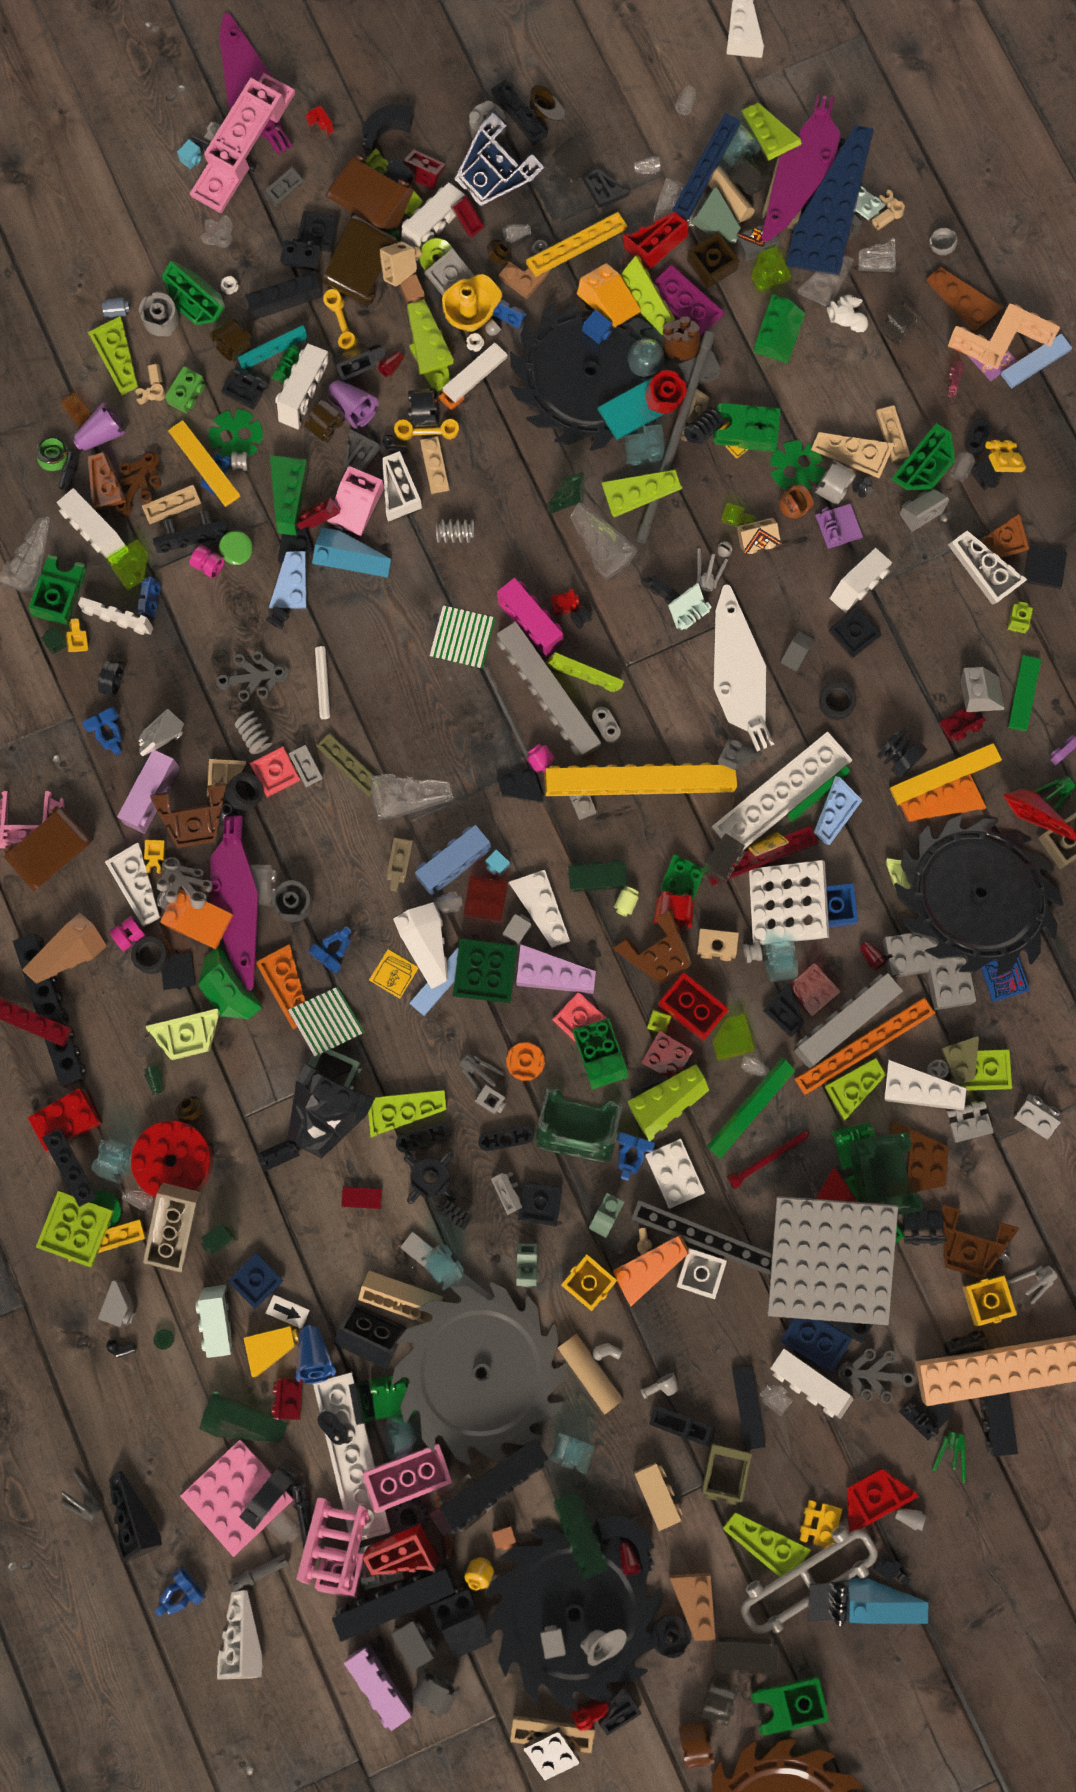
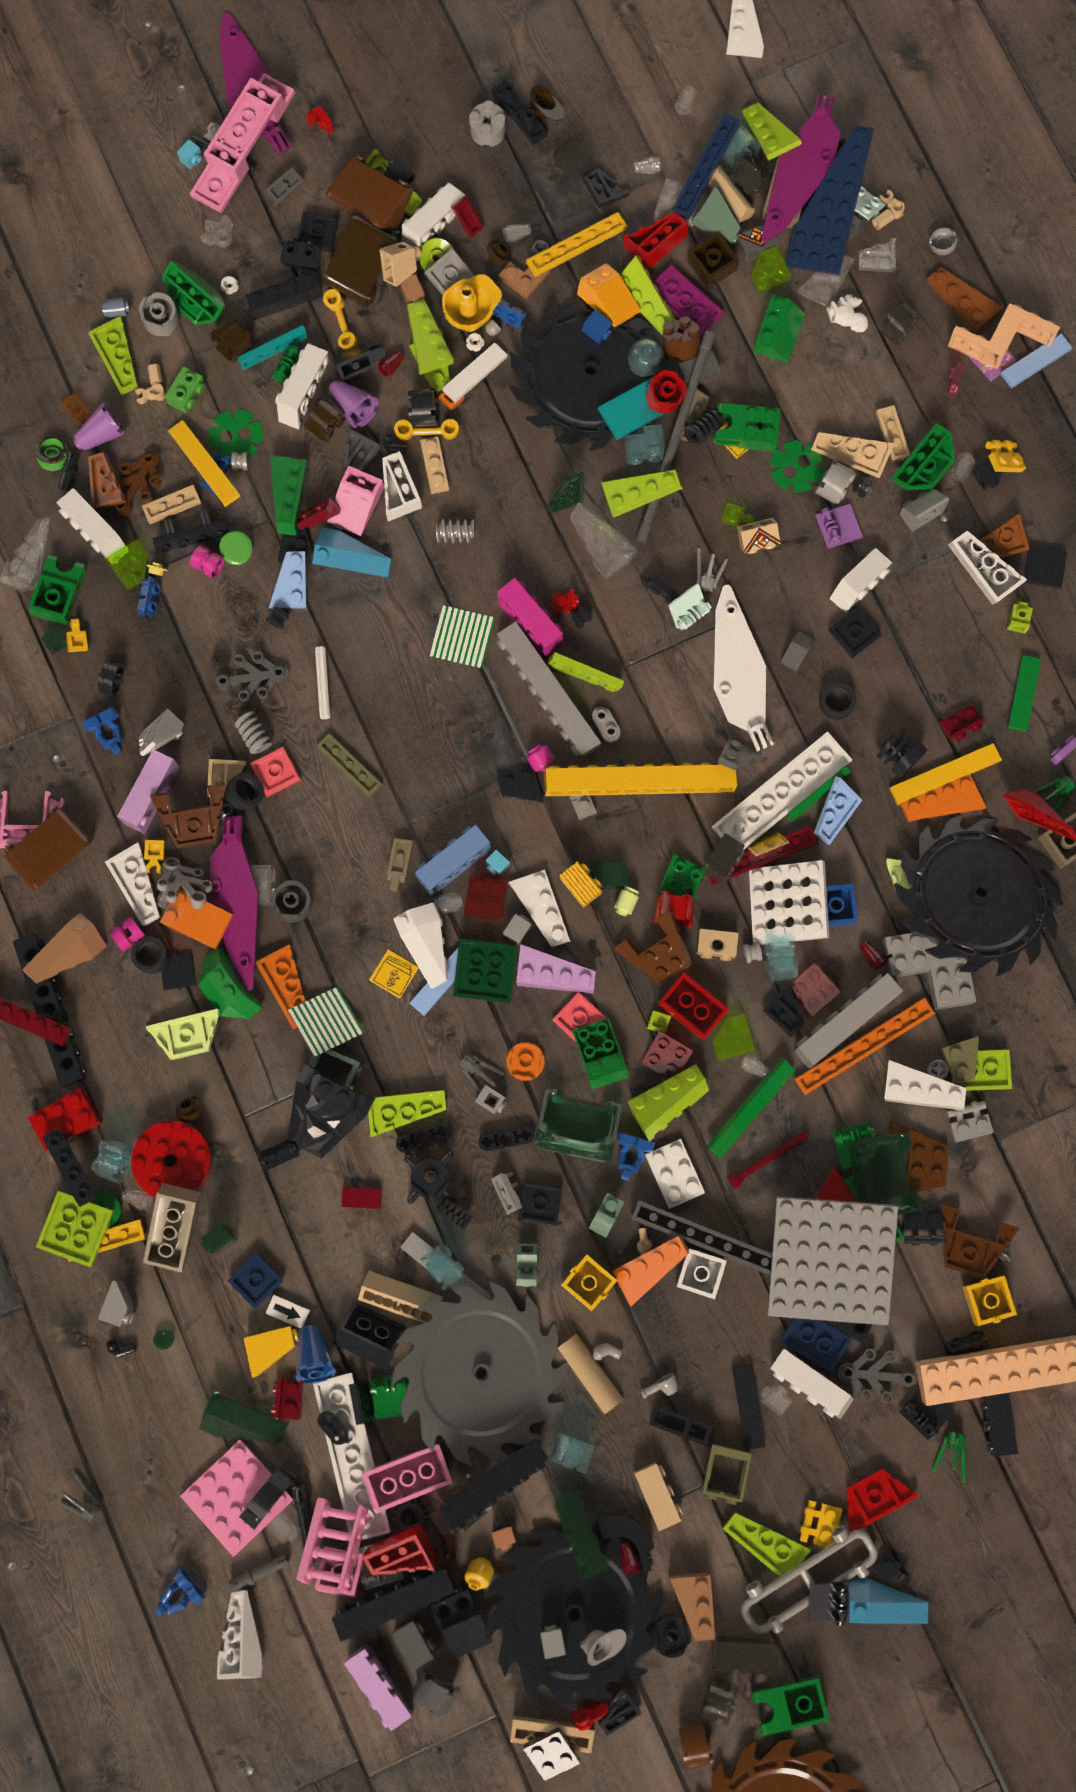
white wing [78,597,153,635] -> none
black wedge [109,1471,162,1563] -> none
clear green cone [143,1065,164,1095] -> none
light aqua wedge [196,1285,233,1358] -> none
black plate [221,367,269,410] -> none
light grey plate [288,745,323,787] -> none
blue piece [308,926,352,974] -> none
black arch [362,104,414,157] -> none
clear wedge [370,774,453,820] -> none
clear light blue cylinder [384,1417,419,1459] -> none
dark red bracket [404,149,445,189] -> none
dark blue wedge [455,110,545,206] -> none
light grey hinge [717,541,732,557] -> none
dark orange helmet [779,484,814,519] -> none
lime wing [825,1058,886,1121] -> none
light grey cone [895,1507,927,1531] -> none
light grey slope [961,667,1005,712] -> none
black plate [965,418,991,455] -> none
blue tile [981,957,1030,1002] -> none
light grey plant [1006,1265,1058,1304] -> none
light grey bracket [1014,1094,1062,1140] -> none
none -> light yellow plate [147,562,167,576]
none -> yellow brick [560,861,602,908]

